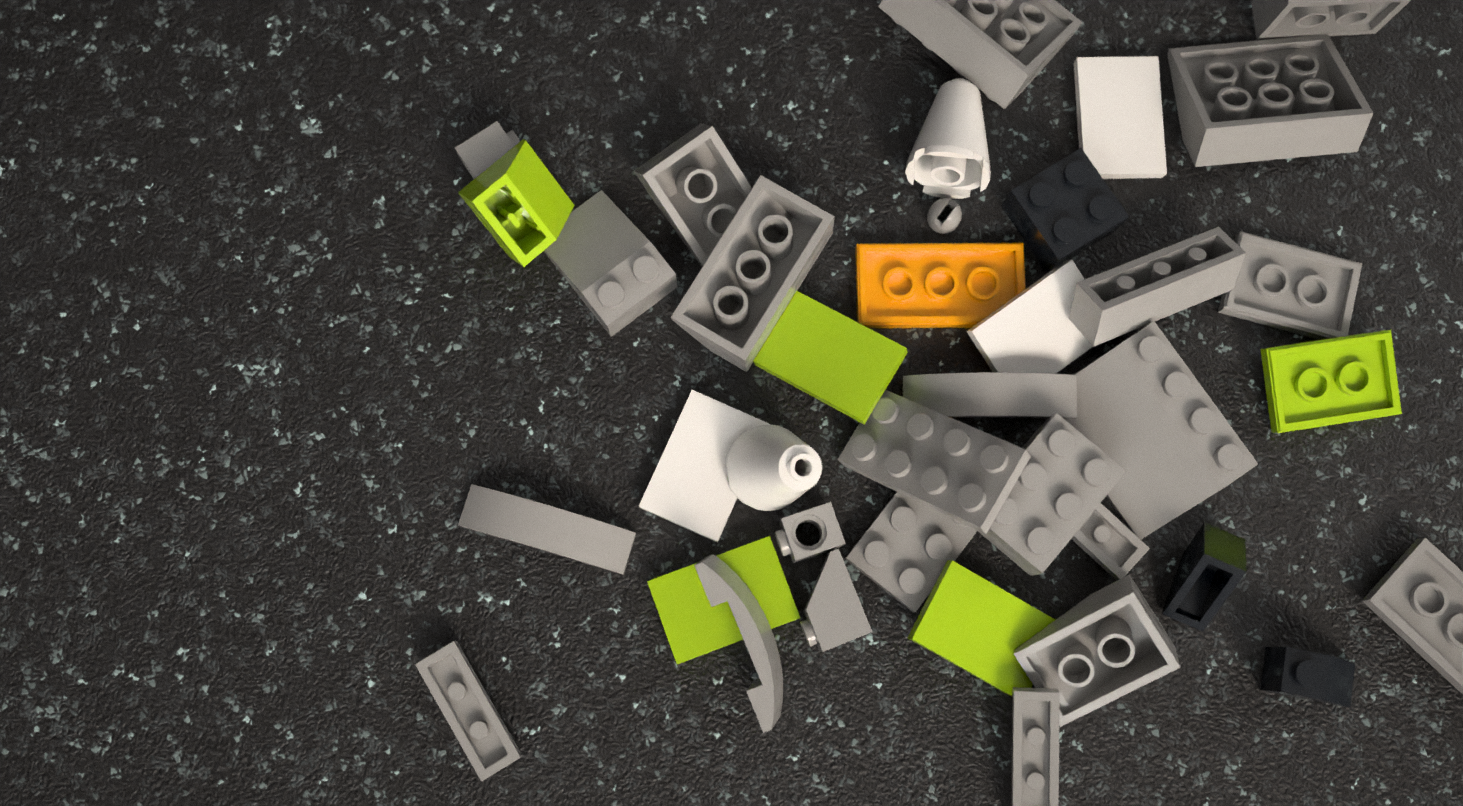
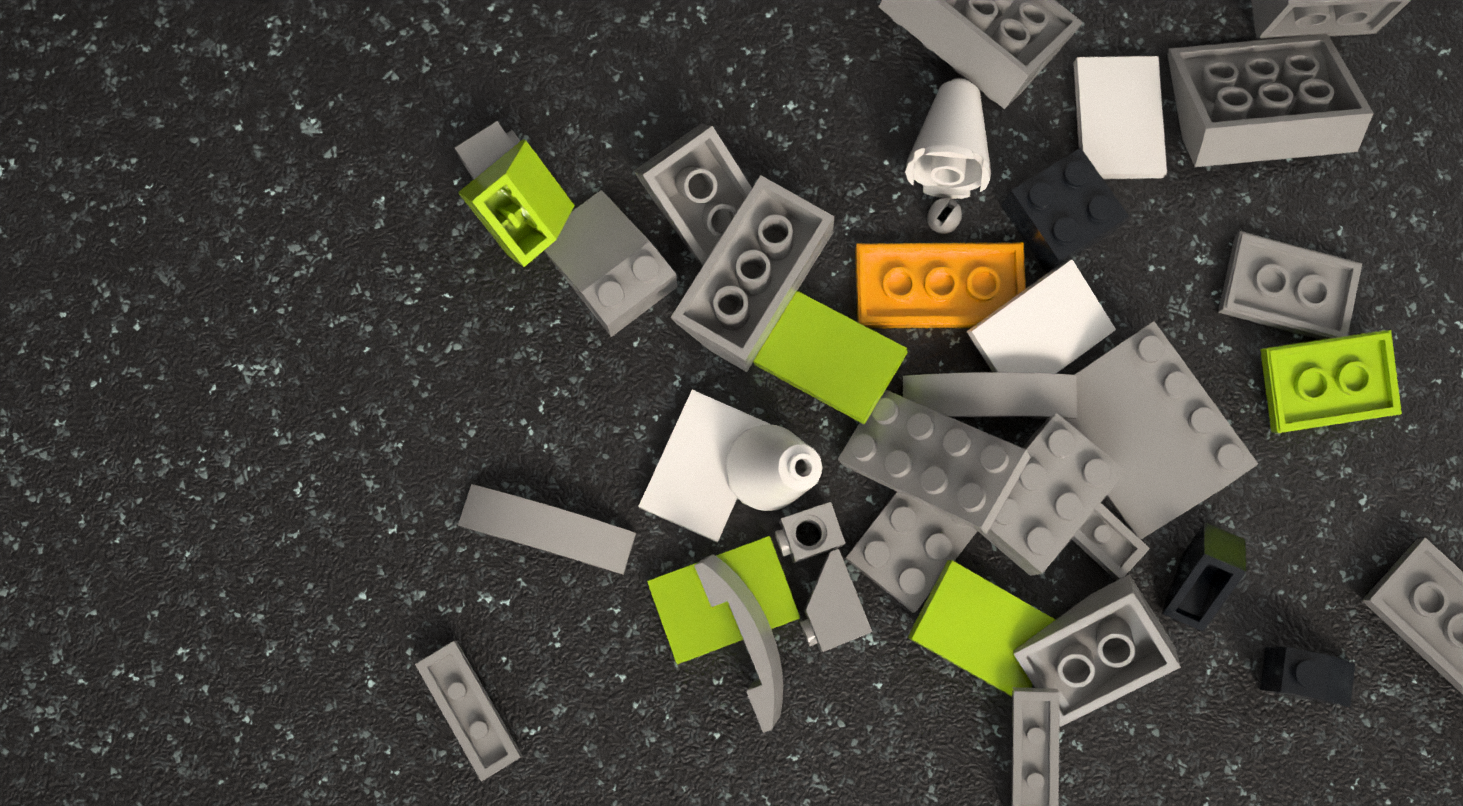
light grey brick [1068,227,1246,347] -> none

